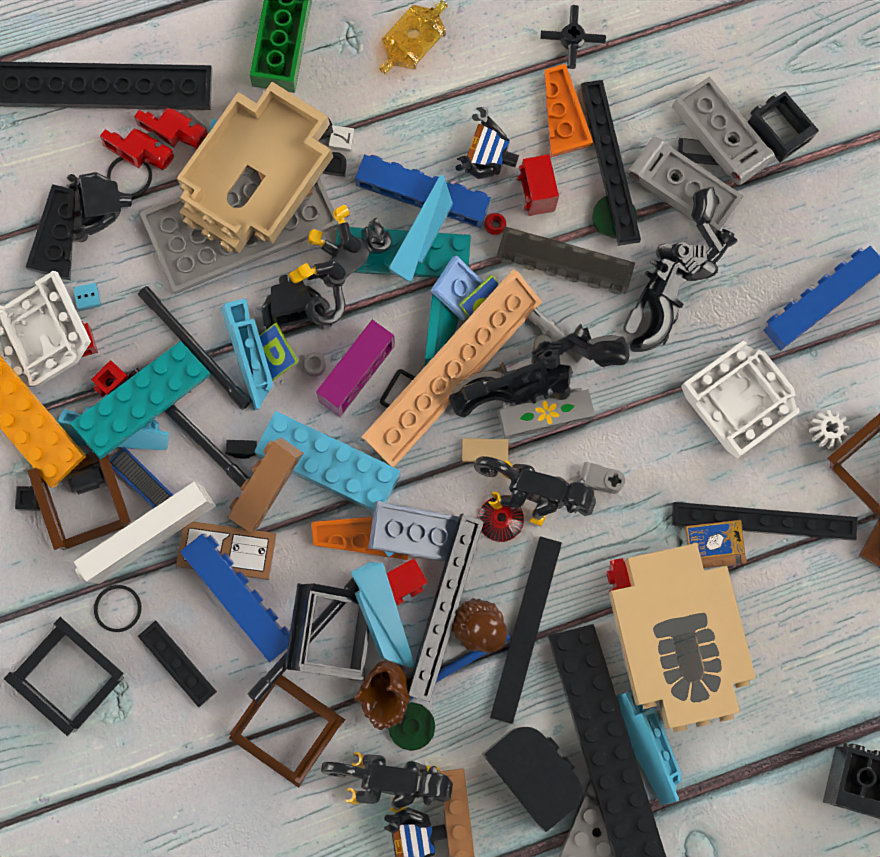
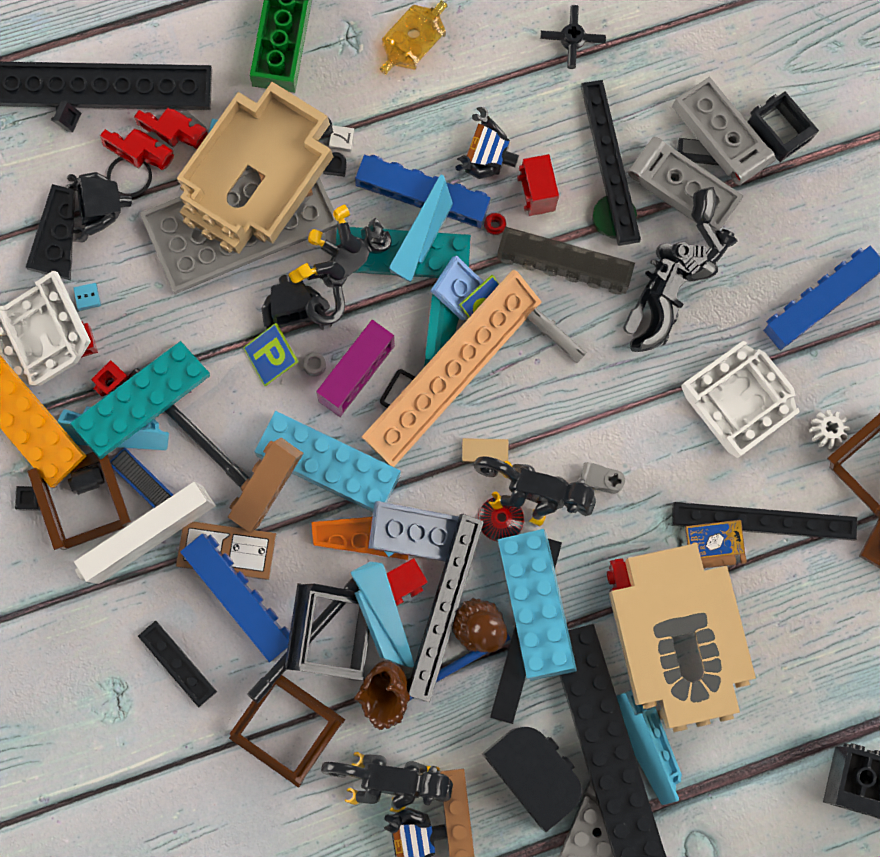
black piece [4,617,124,737] -> none
black piece [94,585,142,632] -> none
black piece [138,286,252,410] -> none
medium azure wedge [221,298,273,411] -> none
black piece [225,440,257,459] -> none
dark green tile [389,702,436,751] -> none
black piece [449,324,630,417] -> none
light grey brick [498,388,595,439] -> none
orange wing [544,64,593,158] -> none
none -> black tile [51,101,82,132]
none -> medium azure brick [498,529,577,681]

